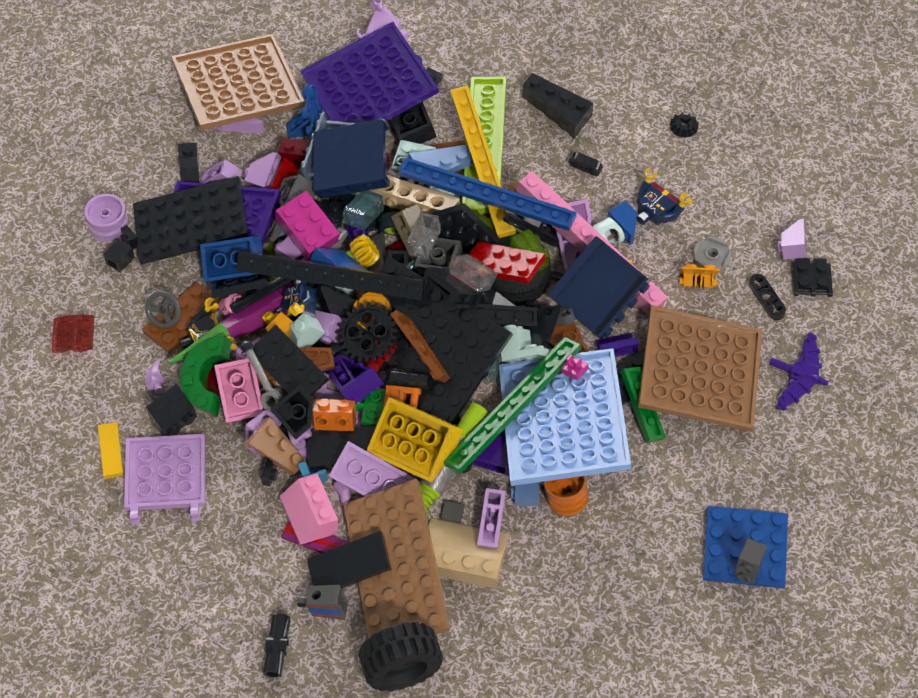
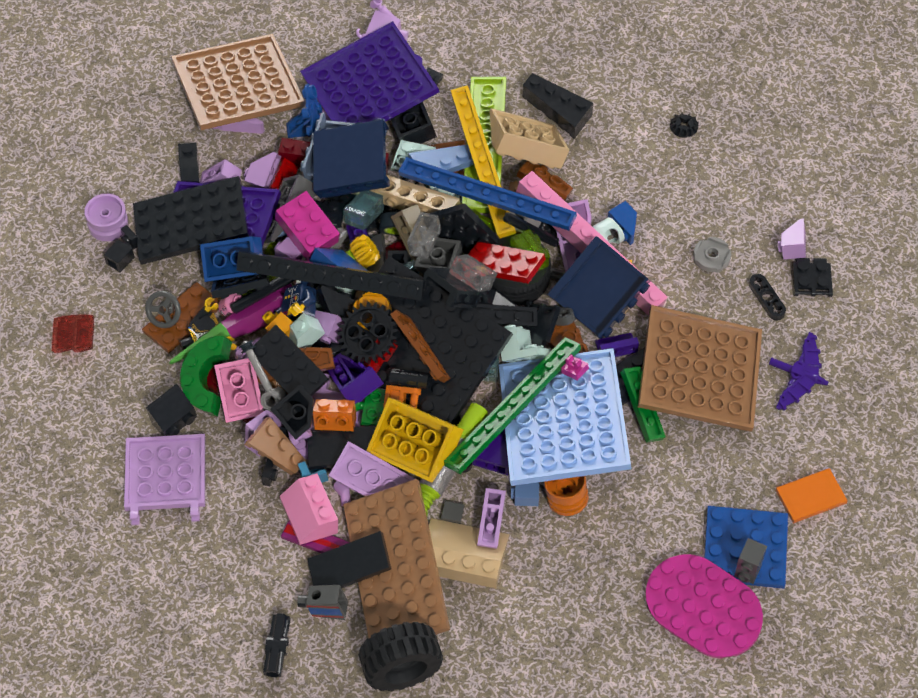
yellow tile [98,422,124,479] -> none
lavender bar [145,358,165,394] -> none
black beam [568,152,603,177] -> none
dark blue torso [636,168,693,225] -> none
light orange hinge [679,264,720,288] -> none
none -> tan slope [490,108,570,169]
none -> dark orange wing [517,160,573,201]
none -> dark pink plate [646,554,763,659]
none -> orange tile [775,468,848,523]

